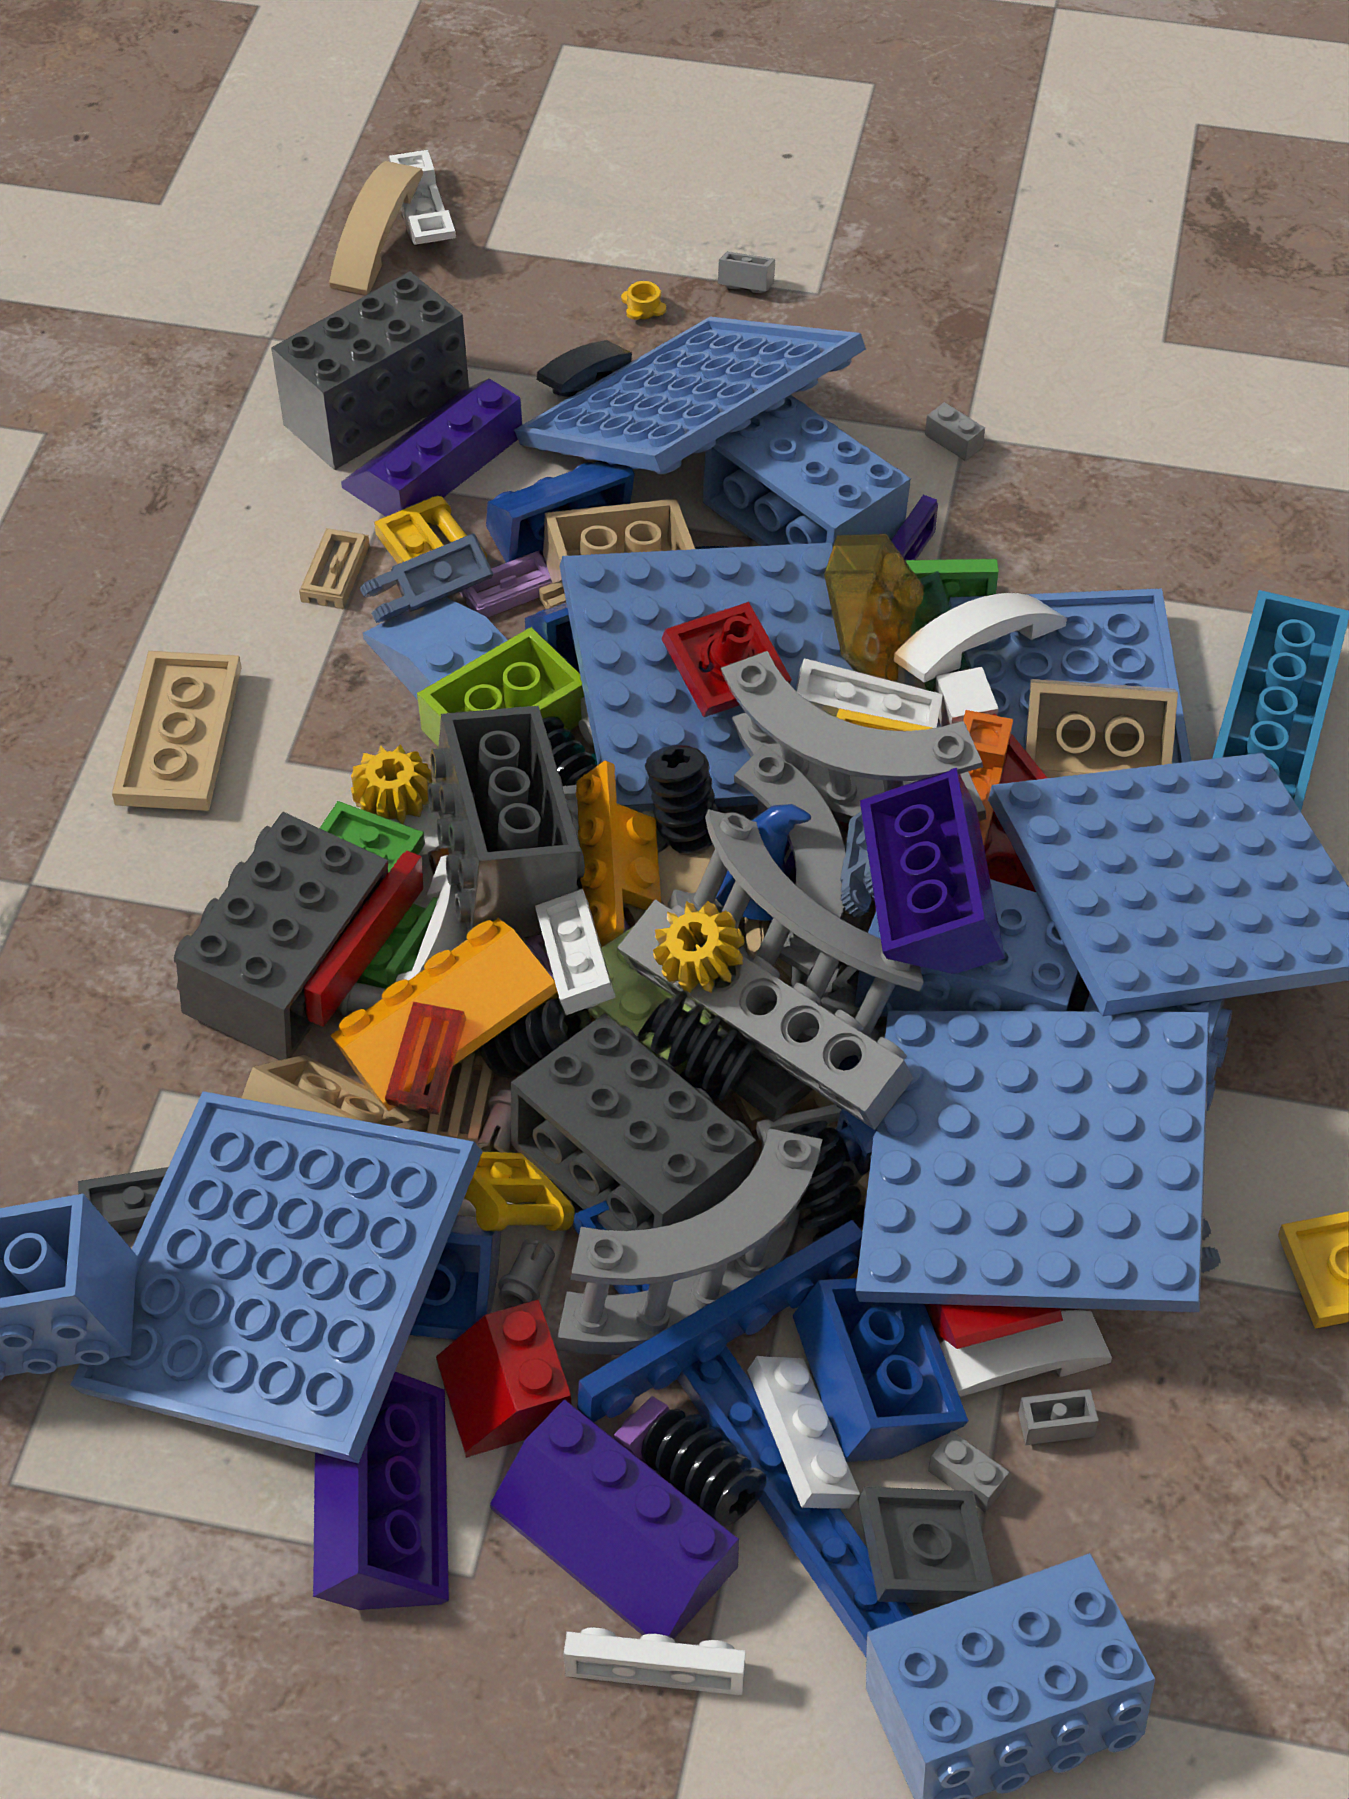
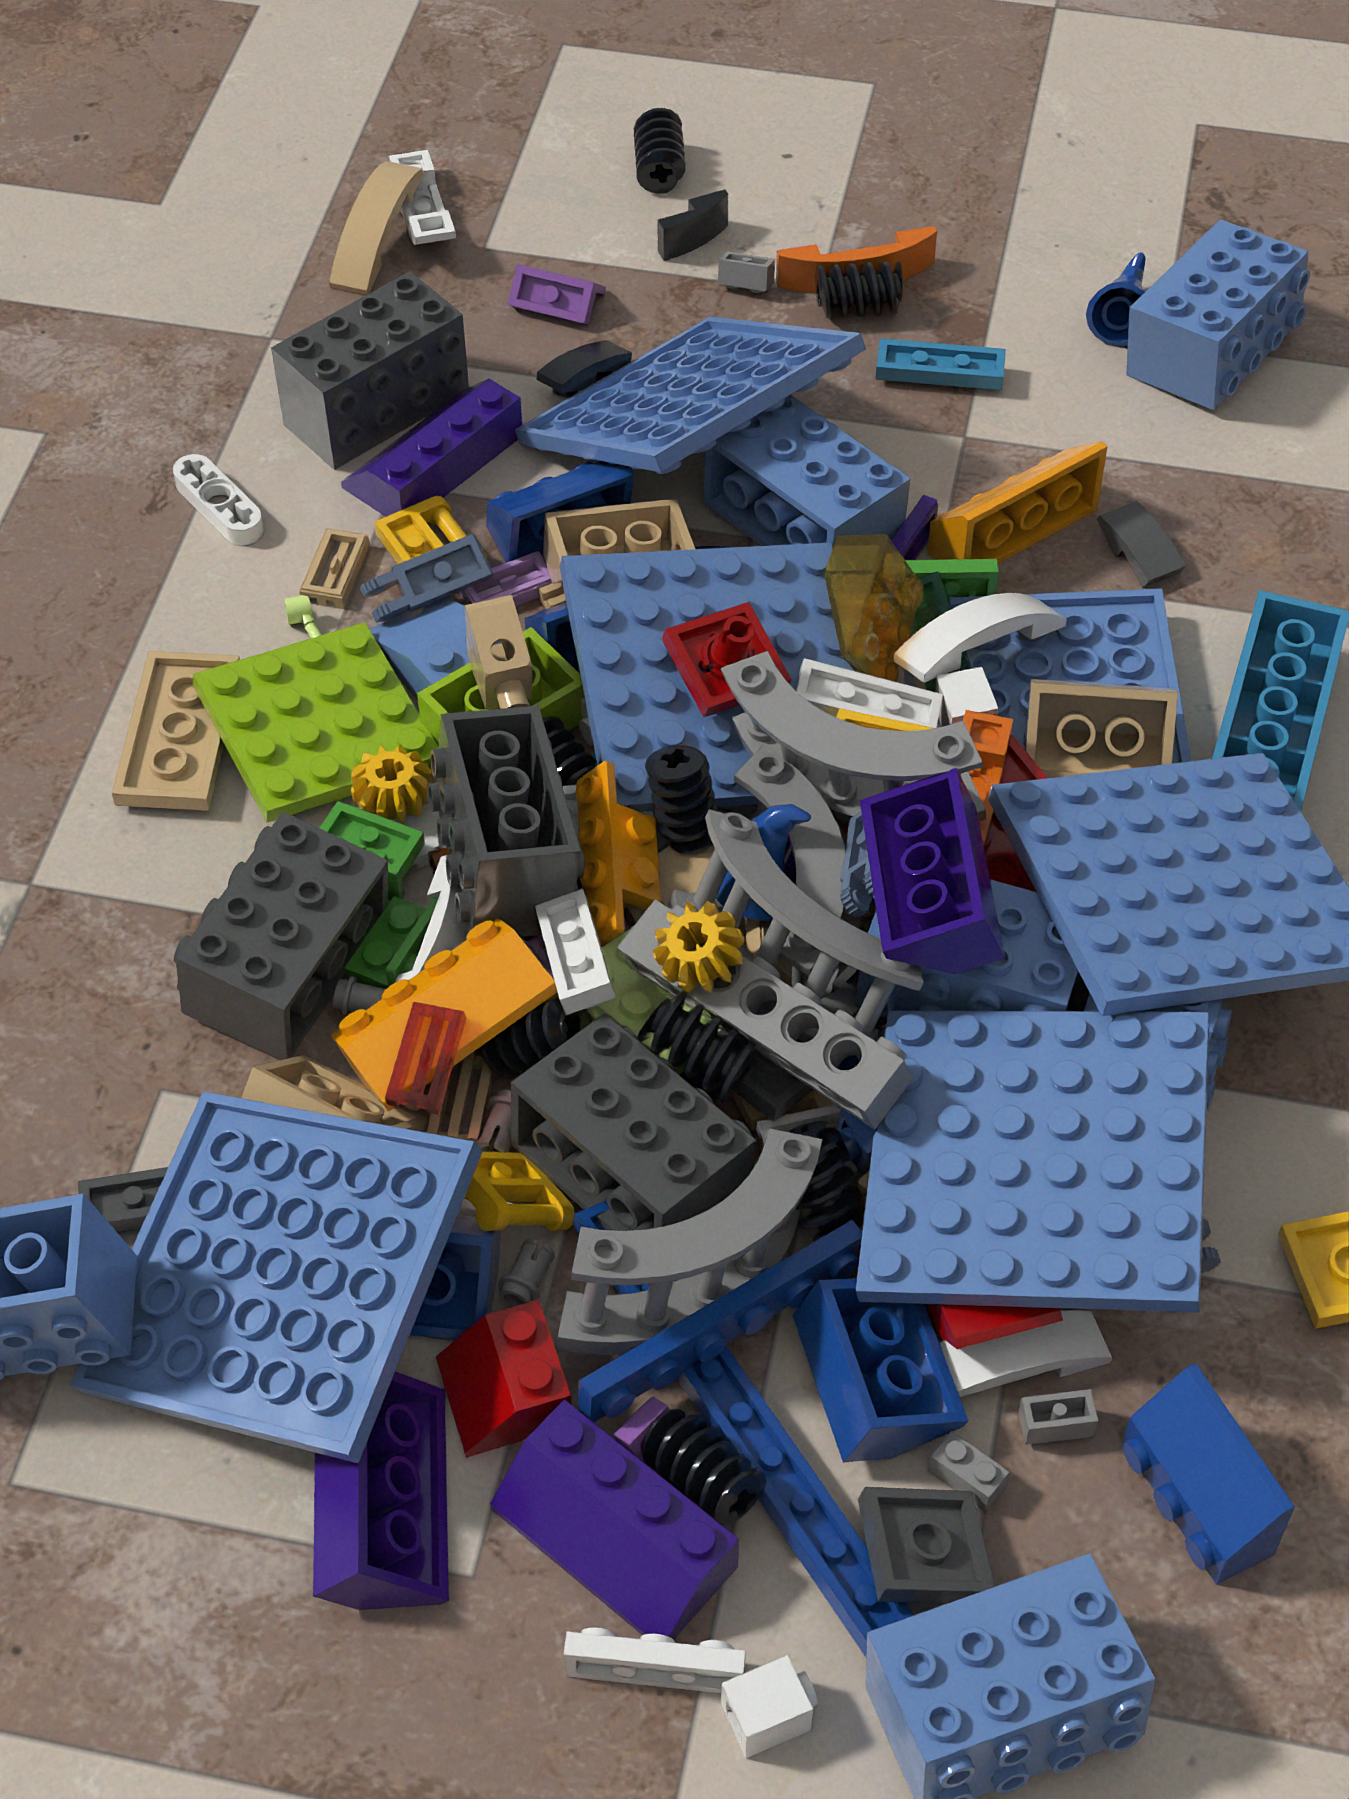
red tile [304,850,424,1027] -> none
yellow plate [621,281,666,320] -> none
white plate [747,1356,860,1509] -> none
light grey piece [925,402,985,461] -> none
none -> white beam [173,454,264,546]
none -> lime plate [193,622,438,823]
none -> yellowish green hand [284,595,322,638]
none -> tan torso [465,595,532,710]
none -> medium lavender panel [508,264,606,325]
none -> black piece [633,108,685,194]
none -> black slope [657,189,728,261]
none -> white brick [721,1655,818,1759]
none -> orange slope [776,226,937,293]
none -> black piece [815,261,903,318]
none -> dark azure plate [876,338,1006,390]
none -> light orange slope [928,441,1108,564]
none -> blue hat [1086,253,1146,346]
none -> dark grey slope [1097,501,1186,588]
none -> blue slope [1122,1363,1295,1585]
none -> medium blue brick [1126,219,1310,410]

